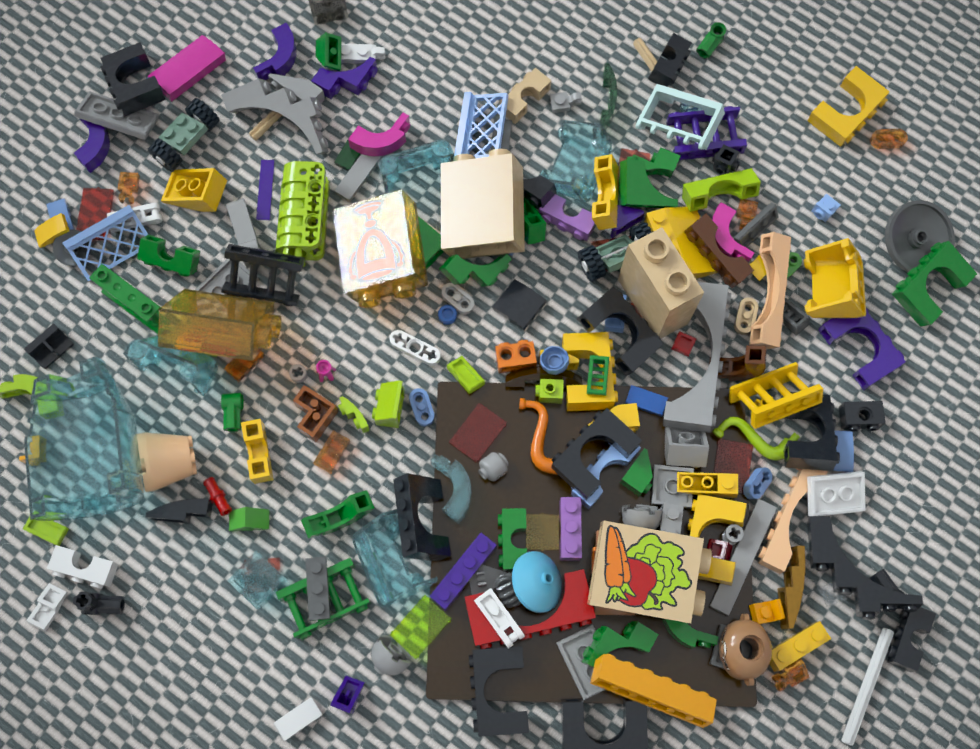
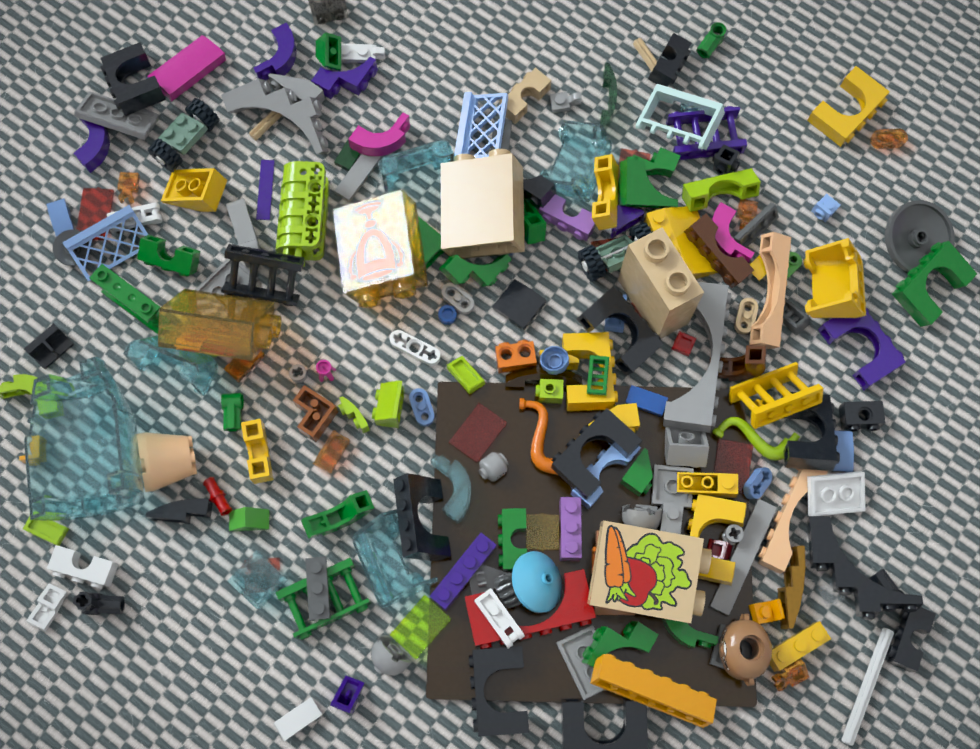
yellow slope [34,213,70,248] -> none

